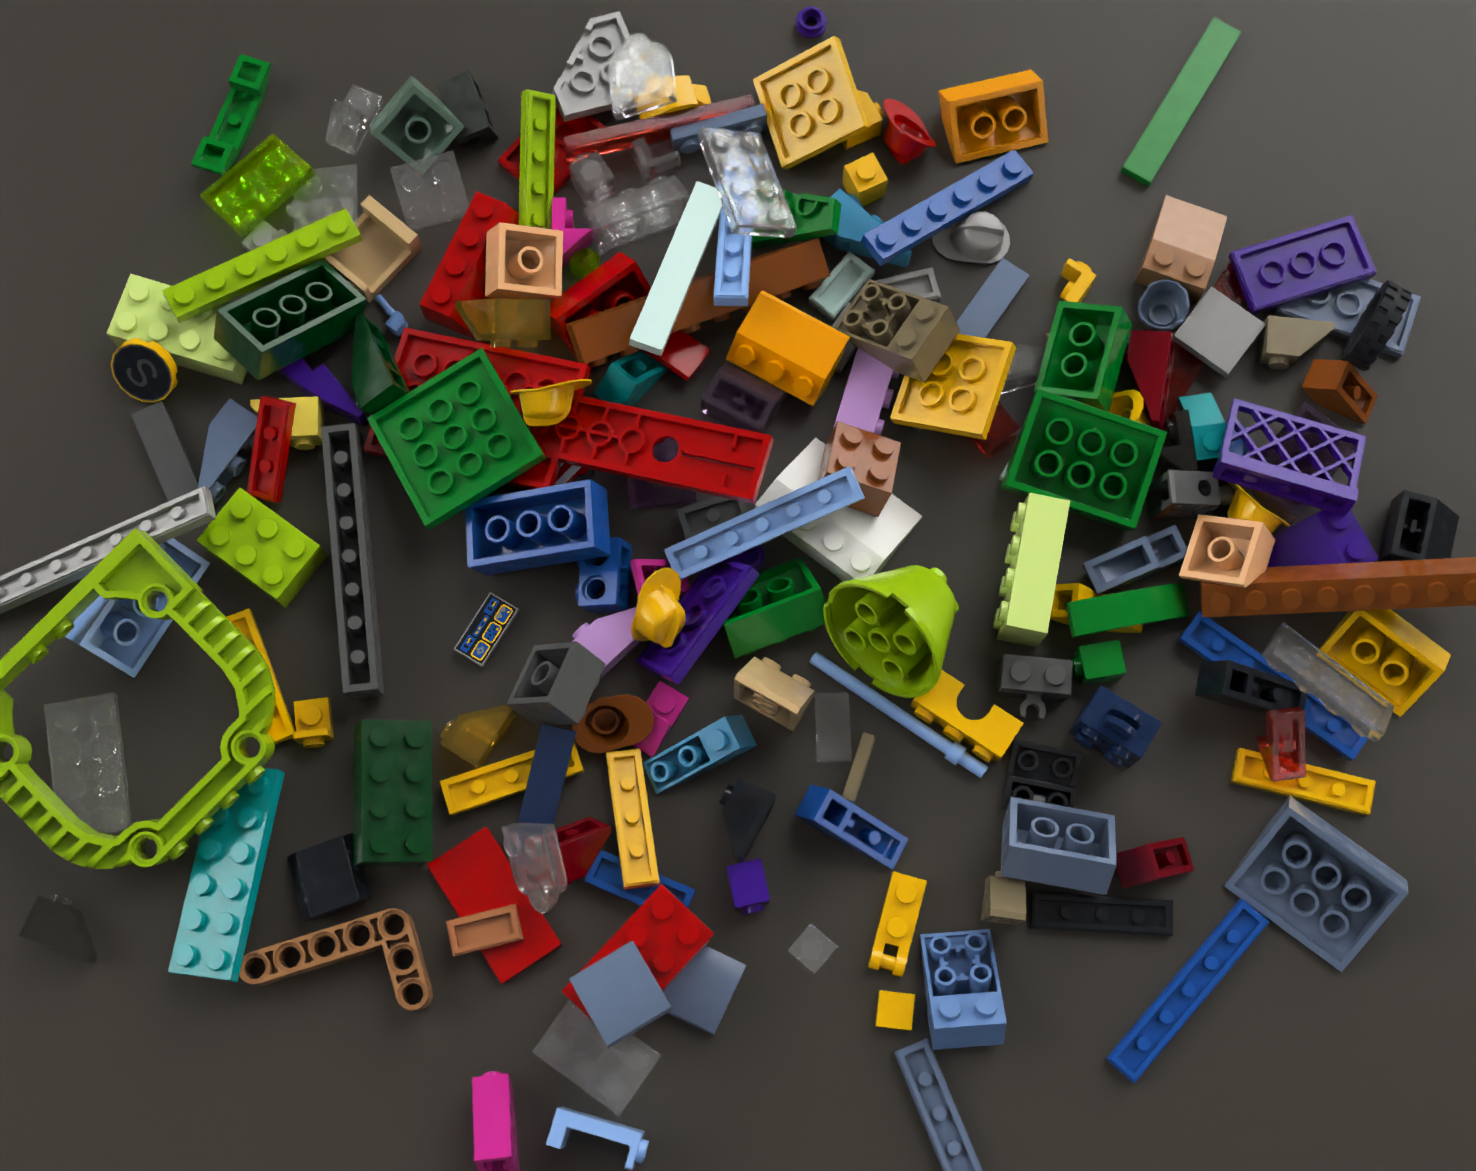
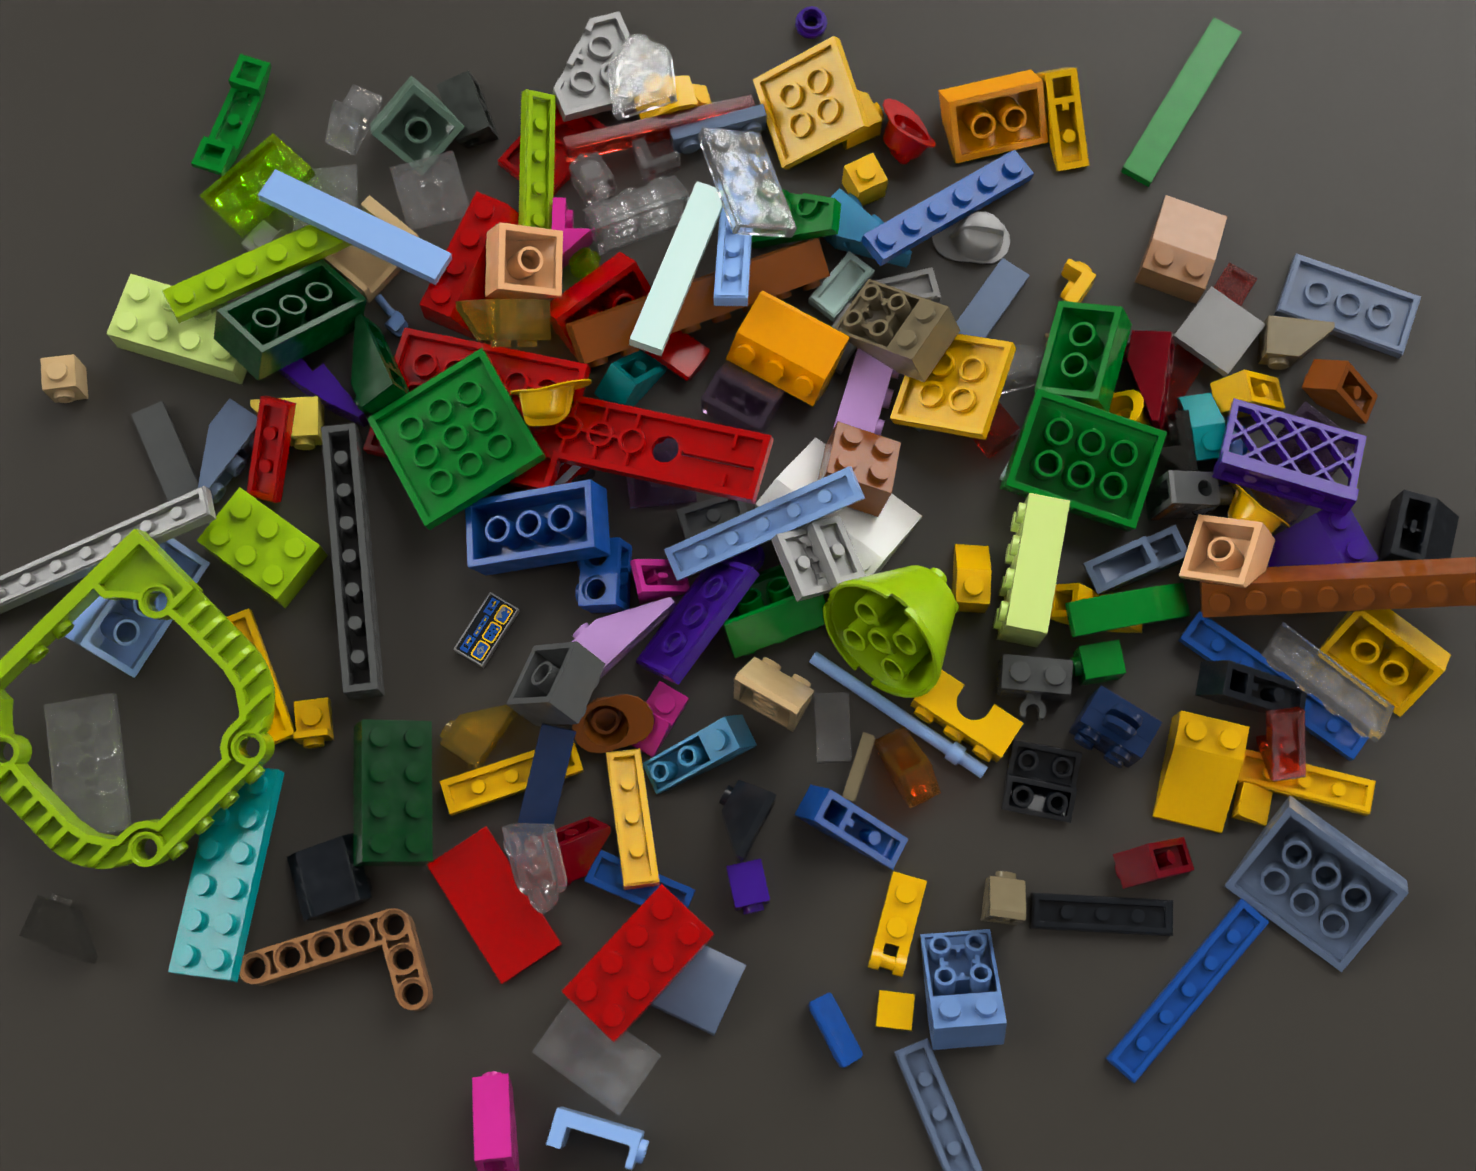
black tile [111,338,178,403] -> none
nougat tile [446,904,524,957] -> none
sand blue slope [569,940,673,1048] -> none
yellow piece [630,568,686,648] -> none
clear plate [788,923,838,974] -> none
sand blue brick [1000,797,1117,895] -> none
sand blue hair [1138,279,1190,331] -> none
dark purple tile [1228,215,1377,315] -> none
black tyre [1341,280,1412,372] -> none
none -> tan brick [40,354,88,403]
none -> light blue tile [258,169,452,285]
none -> light grey slope [771,515,865,602]
none -> blue slope [808,993,863,1068]
none -> clear orange slope [874,726,941,808]
none -> yellow slope [952,544,992,613]
none -> yellow slope [1035,67,1089,171]
none -> yellow slope [1152,710,1250,834]
none -> yellow slope [1210,369,1286,418]
none -> yellow slope [1231,781,1273,826]

